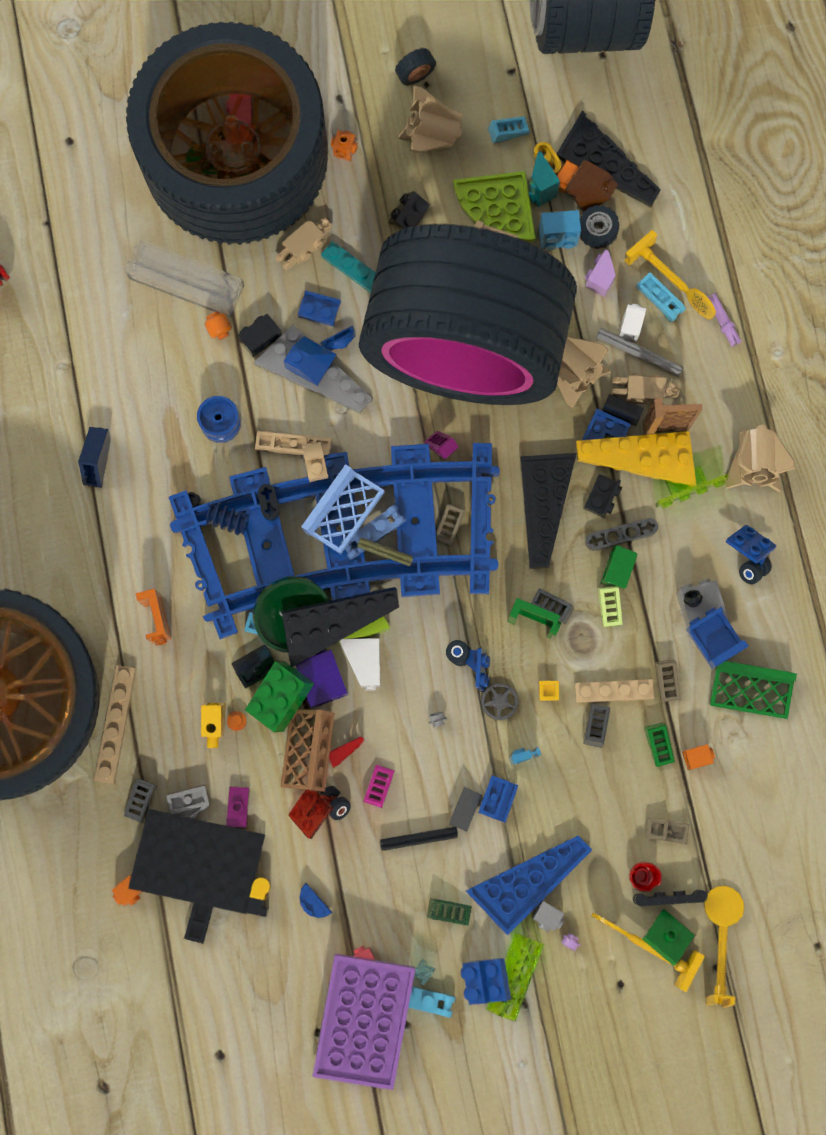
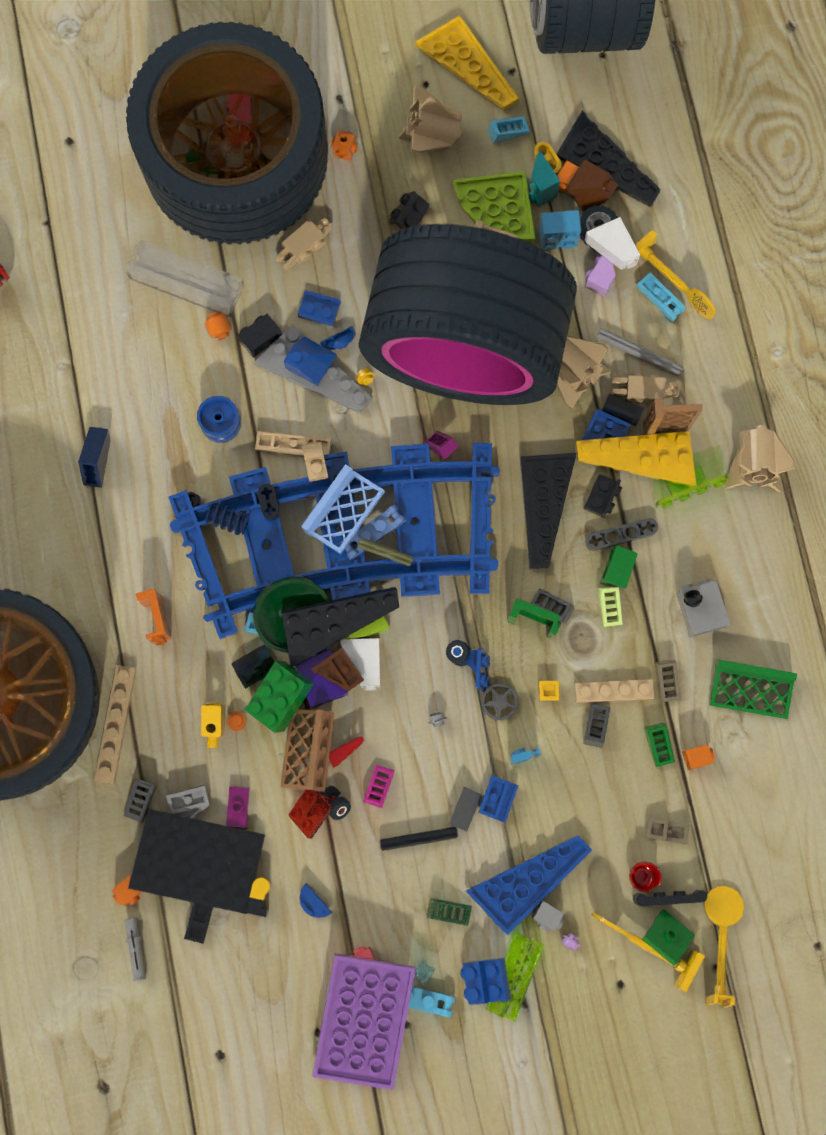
teal plate [321,241,375,293] -> none
black wheel [395,48,436,86] -> none
dark tan slope [436,503,465,546] -> none
white slope [619,304,646,342] -> none
blue panel [686,607,748,669] -> none
lavender pin [708,293,742,347] -> none
blue plate [726,525,777,584] -> none
none -> light grey pin [124,918,146,981]
none -> reddish brown wing [311,648,365,691]
none -> yellow plate [357,368,375,385]
none -> yellow wing [415,15,519,110]
none -> white slope [585,217,640,270]

